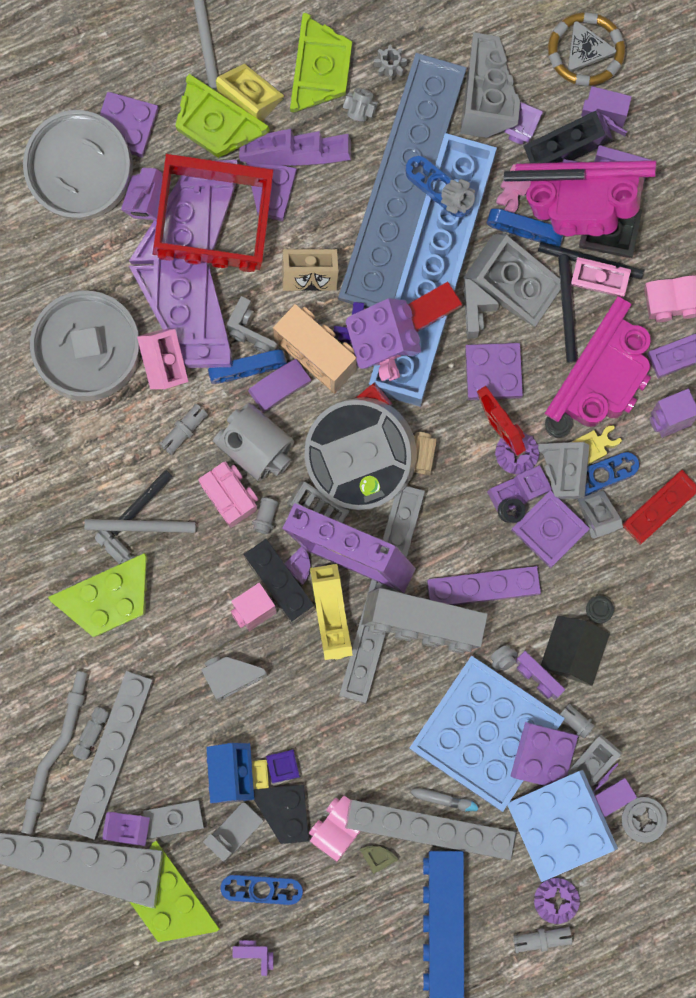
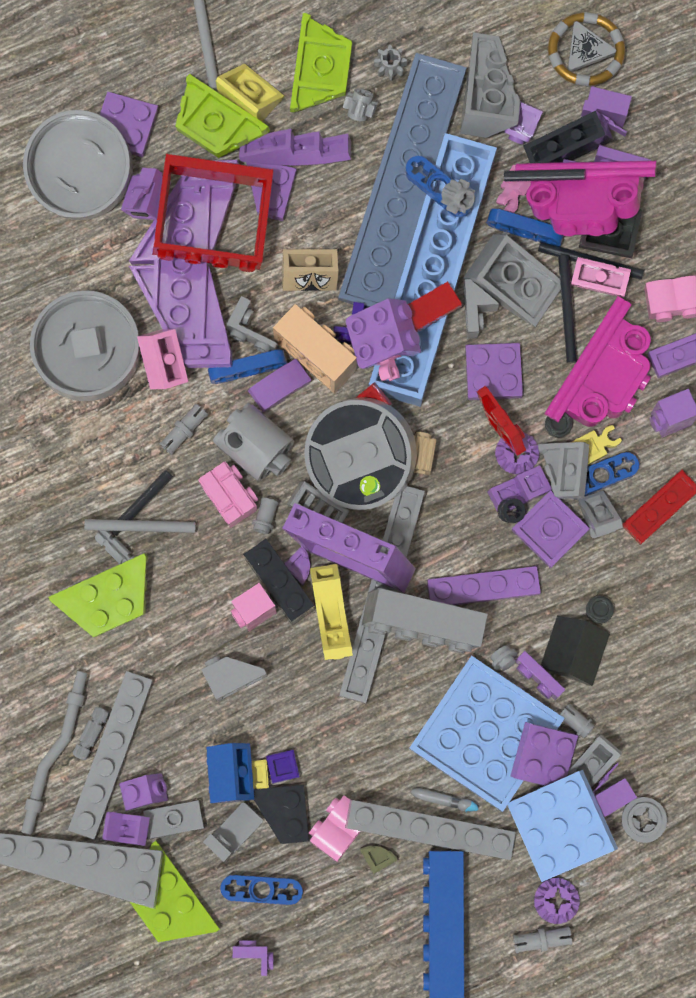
none -> medium lavender bracket [119,773,168,811]

